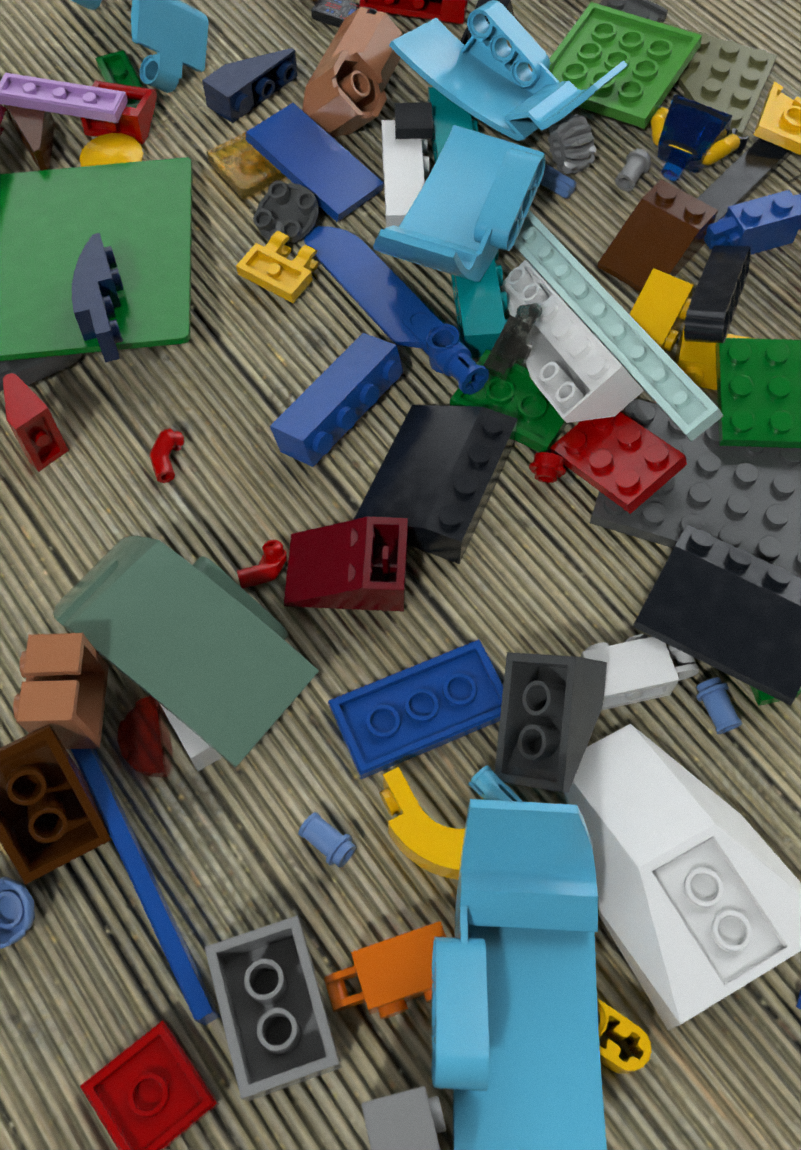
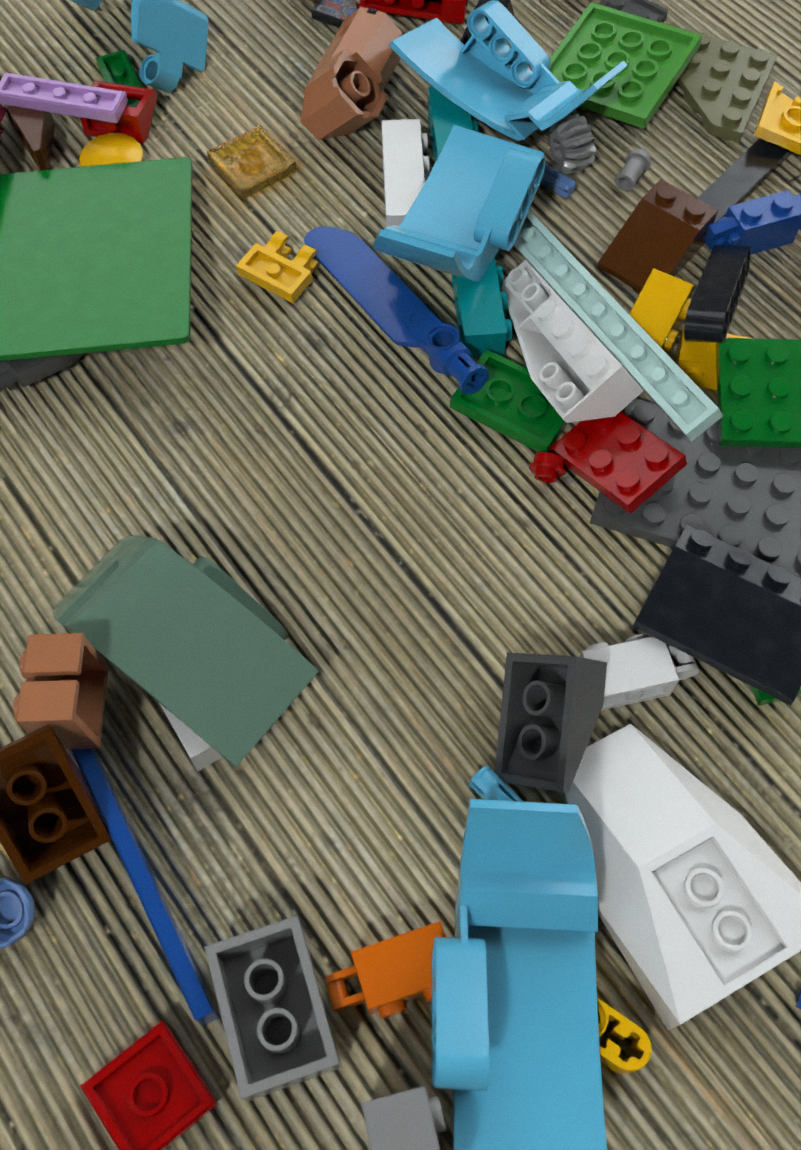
red tile [3,373,69,472] -> none
dark blue slope [72,233,124,363] -> none
clear red tile [117,696,167,777] -> none
red arm [149,428,184,483] -> none
dark blue slope [202,48,298,124] -> none
red arm [237,540,287,589] -> none
blue tile [246,103,384,222] -> none
dark grey dish [253,180,319,244] -> none
blue brick [270,333,404,467] -> none
dark red slope [284,517,408,612] -> none
medium blue pin [298,812,356,868] -> none
blue tile [328,639,503,780] -> none
black slope [353,405,518,564] -> none
yellow arch [379,766,465,880] -> none
black piece [395,102,433,139] -> none
clear smoke piece [484,303,542,381] -> none
clear blue torso [650,94,749,181] -> none
medium blue pin [696,677,743,734] -> none

